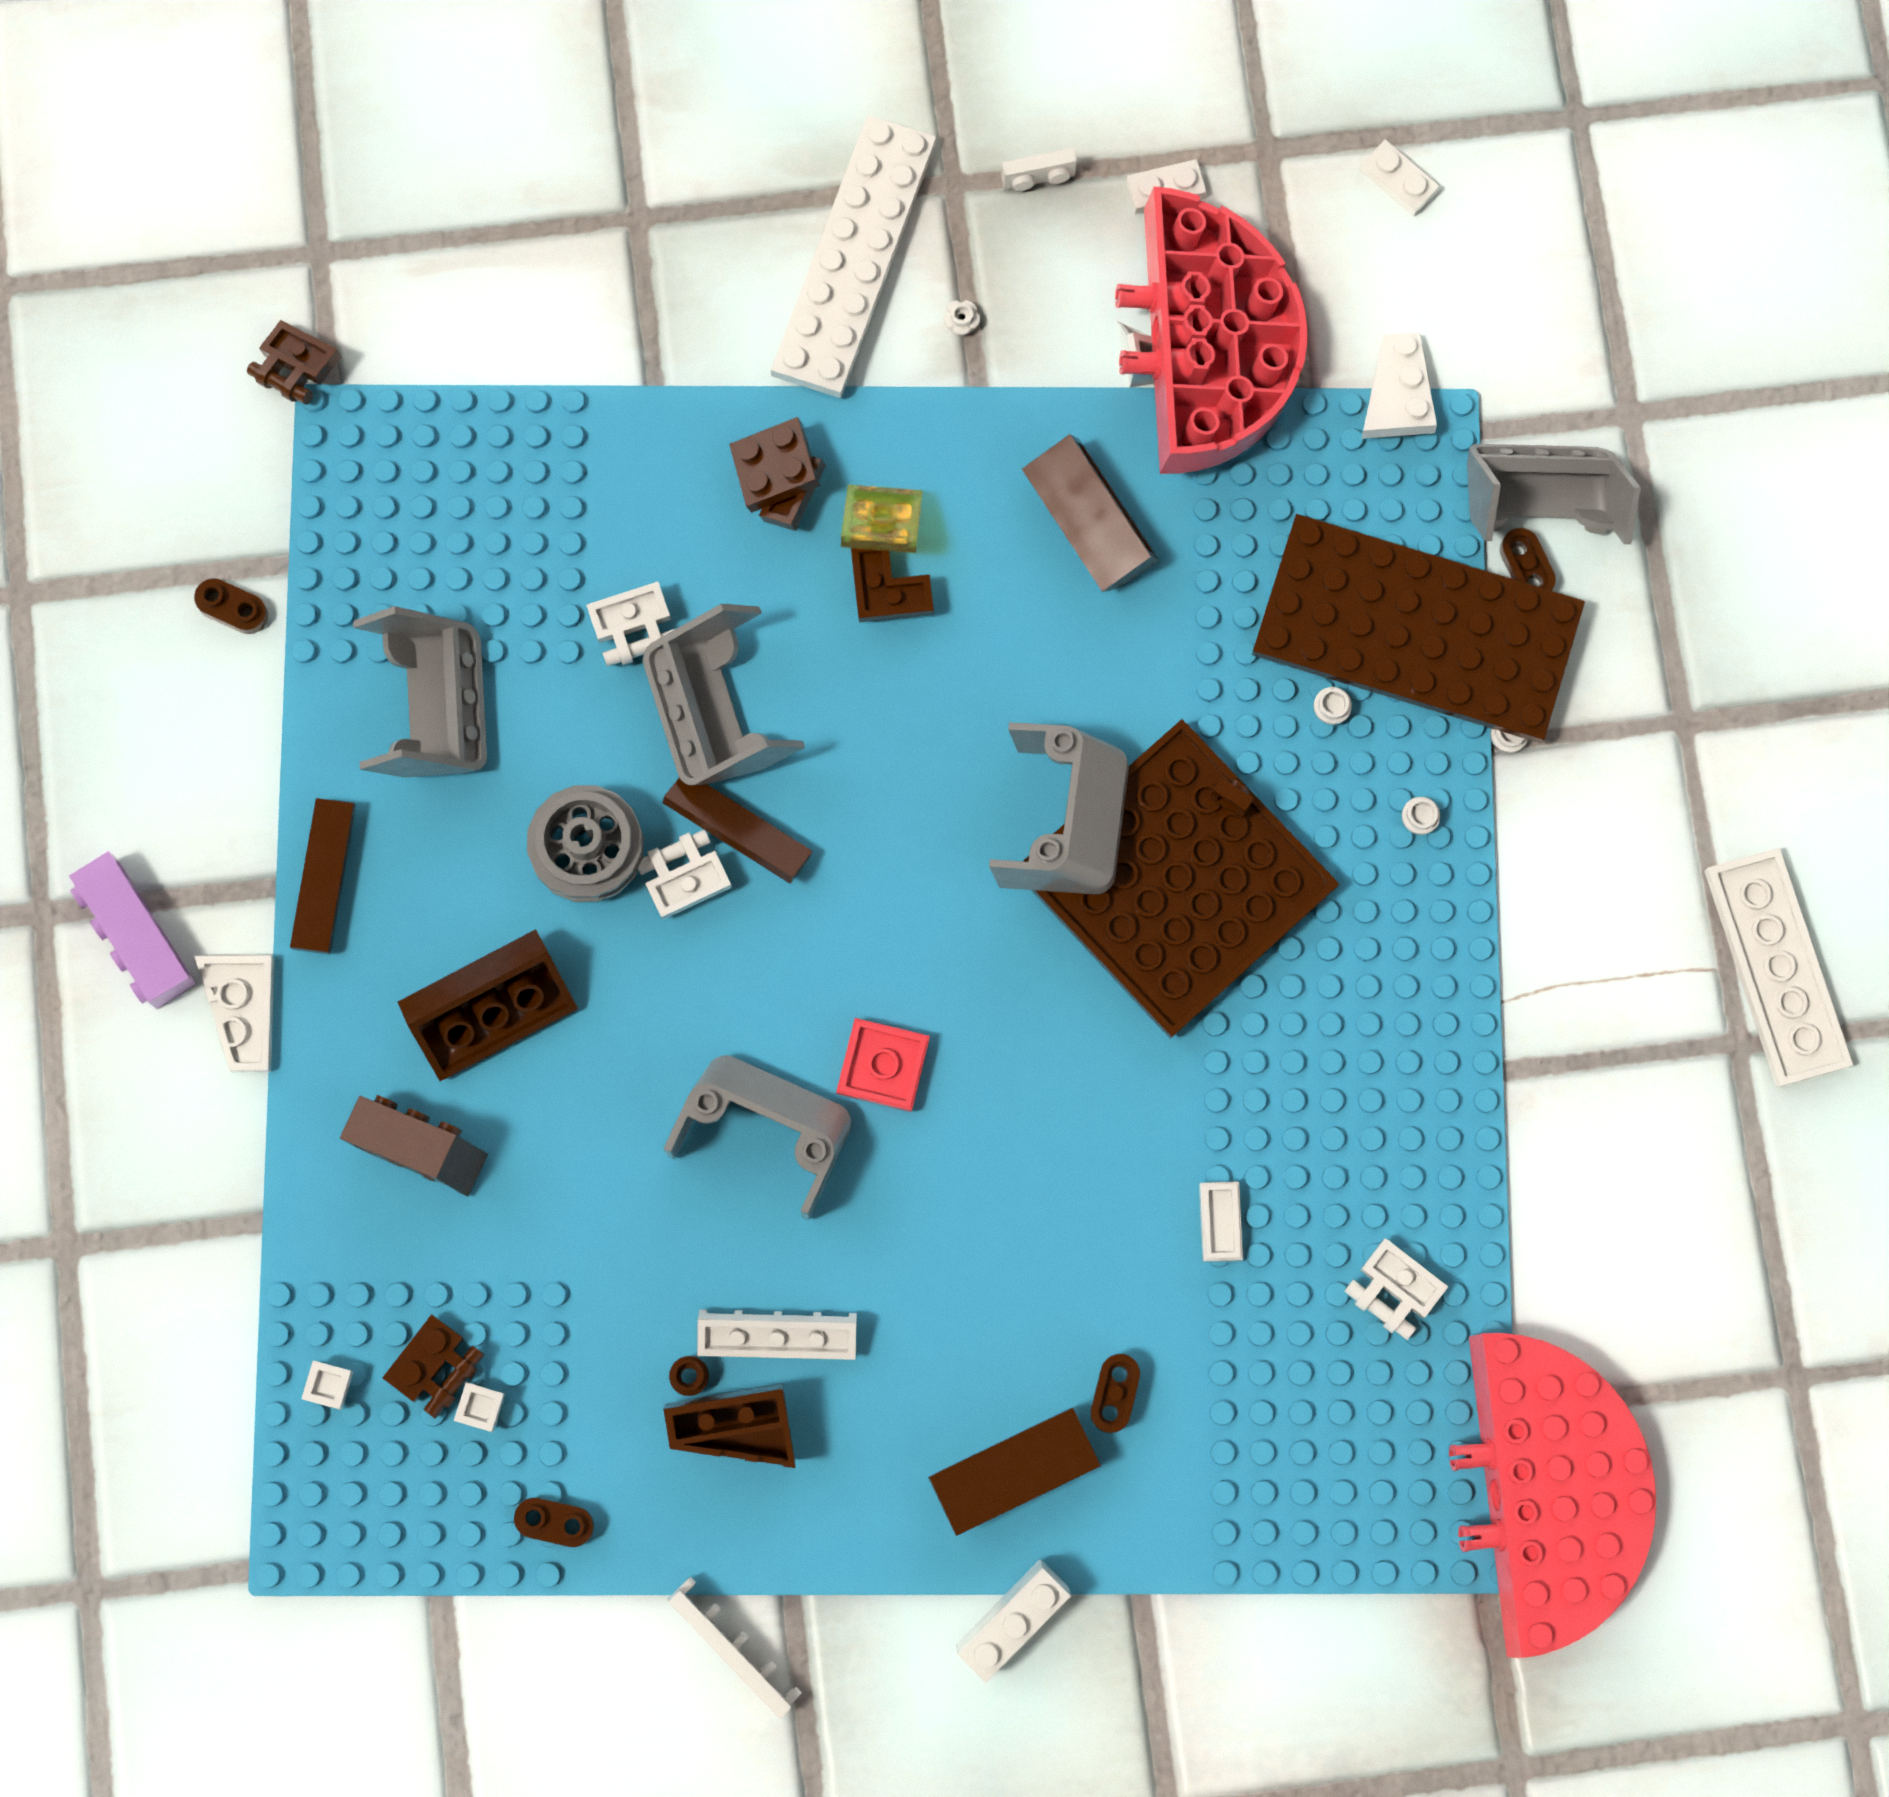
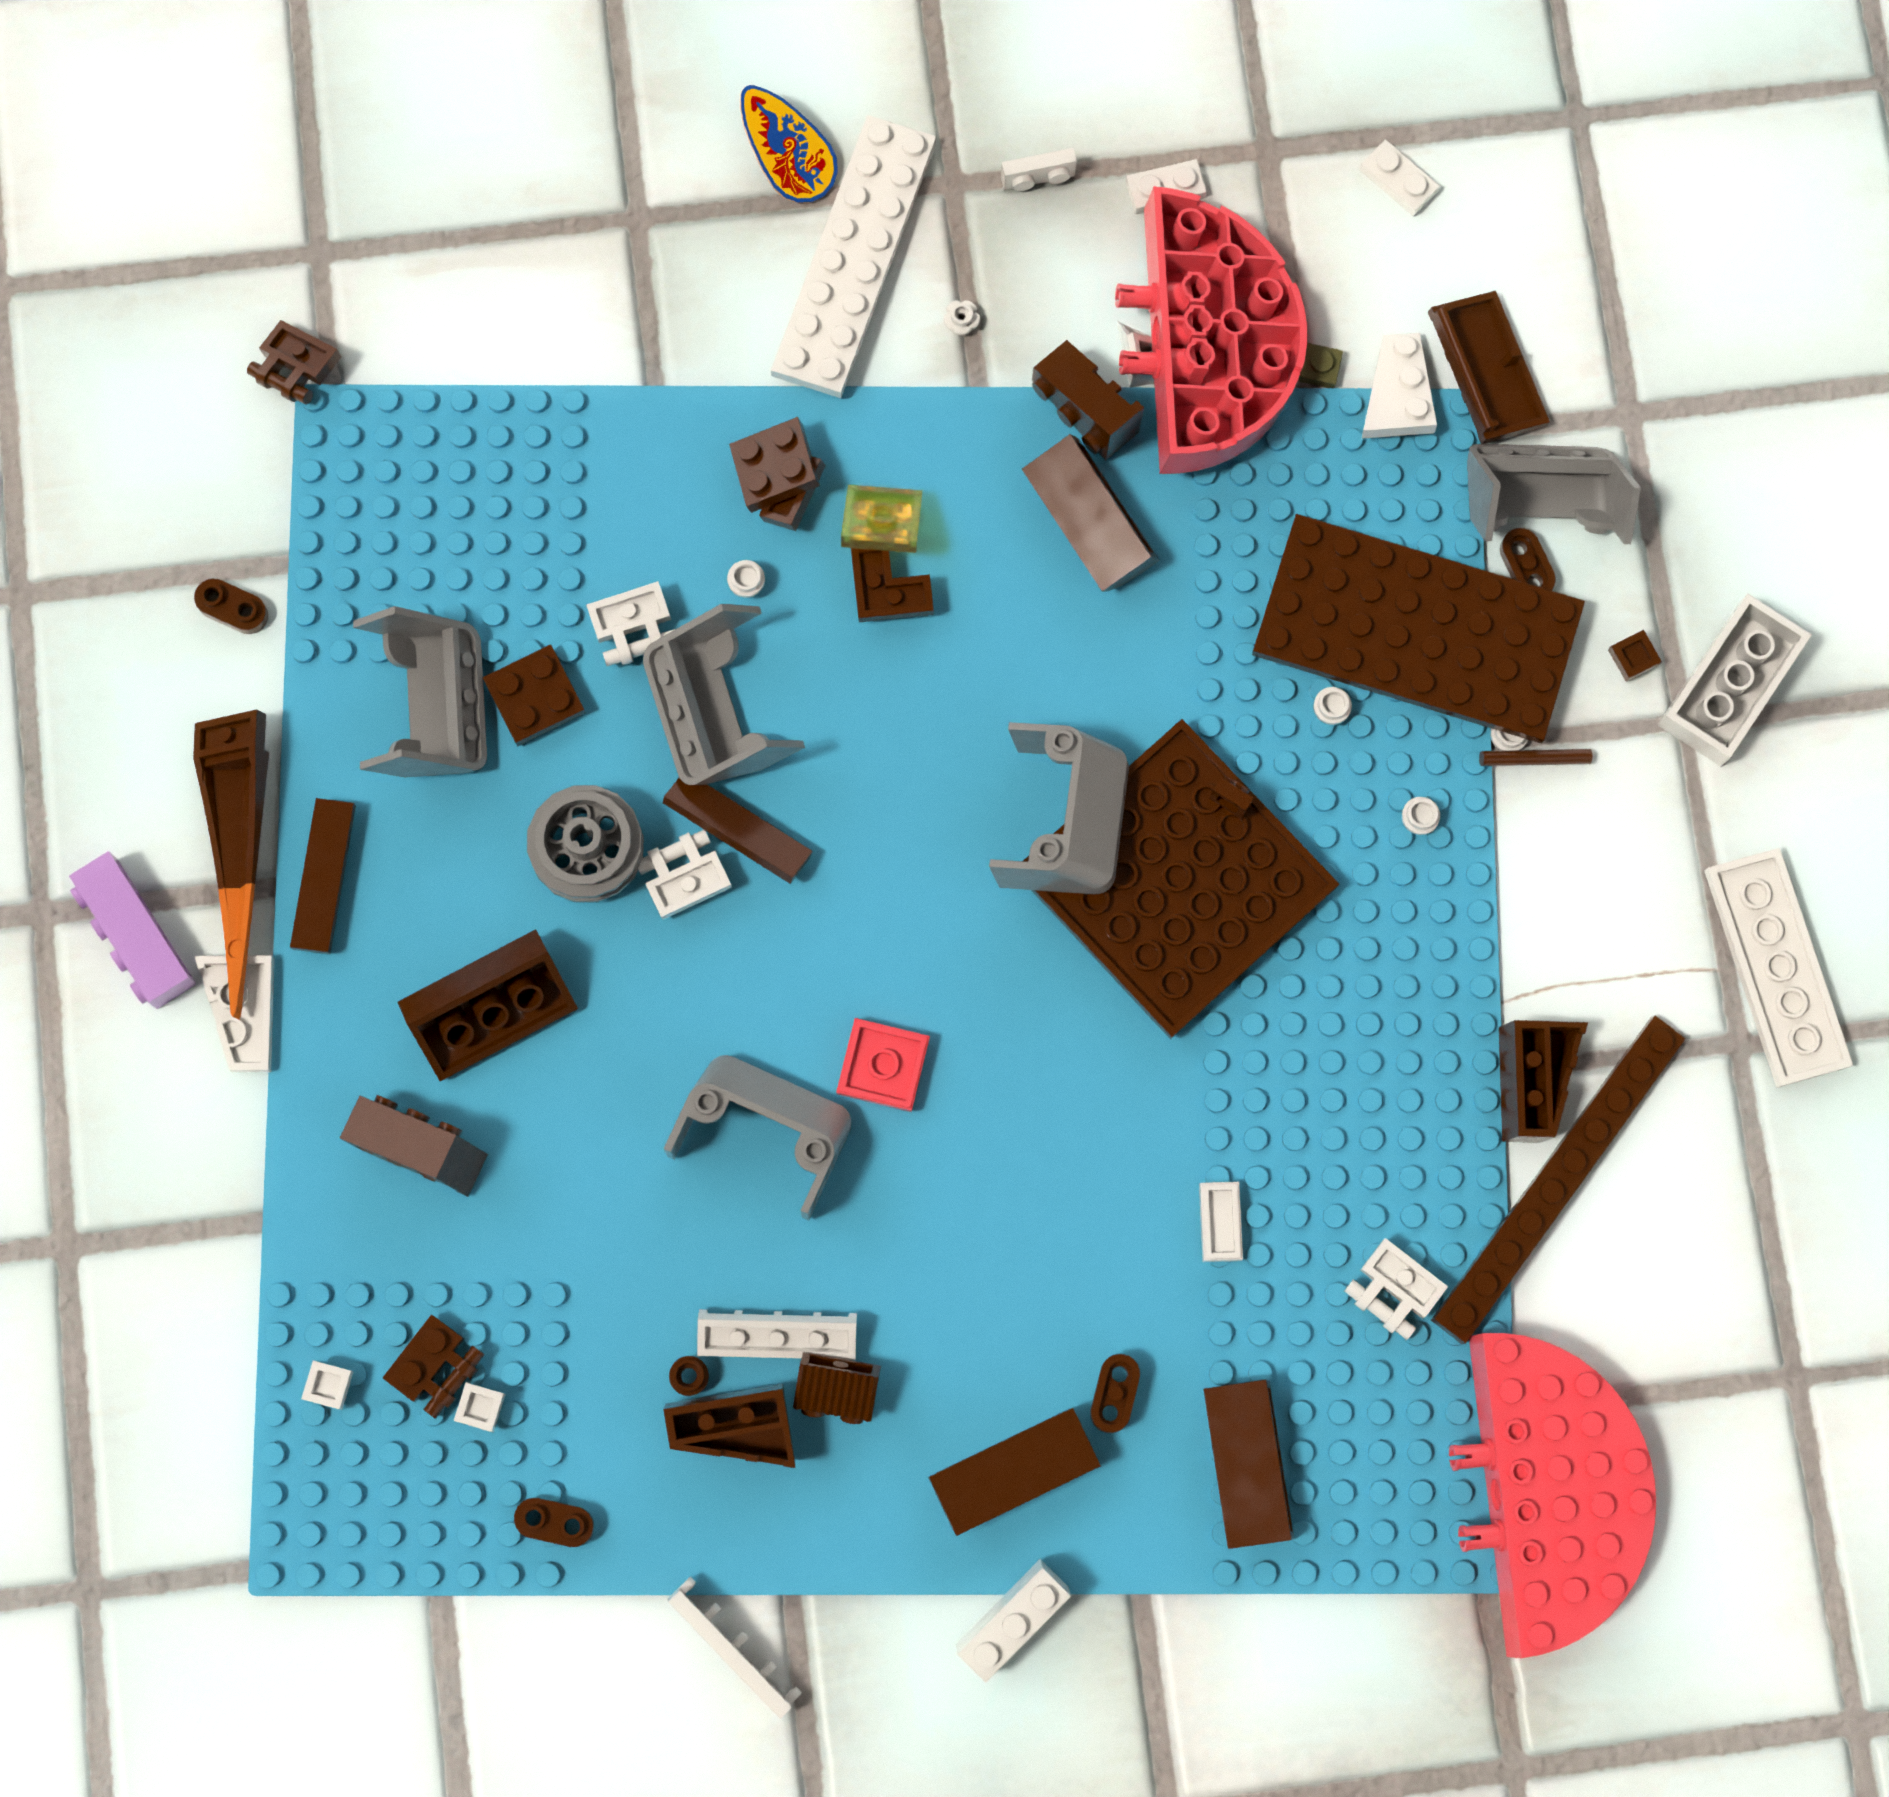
none -> reddish brown plate [193,709,269,1020]
none -> reddish brown plate [482,644,585,747]
none -> white plate [727,560,765,598]
none -> shield [740,85,838,203]
none -> reddish brown brick [793,1352,881,1424]
none -> reddish brown wedge [1032,340,1144,461]
none -> reddish brown brick [1203,1380,1294,1549]
none -> olive plate [1298,343,1343,388]
none -> reddish brown container [1427,290,1550,444]
none -> reddish brown plate [1431,1015,1686,1344]
none -> reddish brown bar [1479,749,1593,766]
none -> reddish brown wedge [1499,1020,1588,1143]
none -> reddish brown plate [1608,630,1662,682]
none -> white brick [1657,593,1812,766]

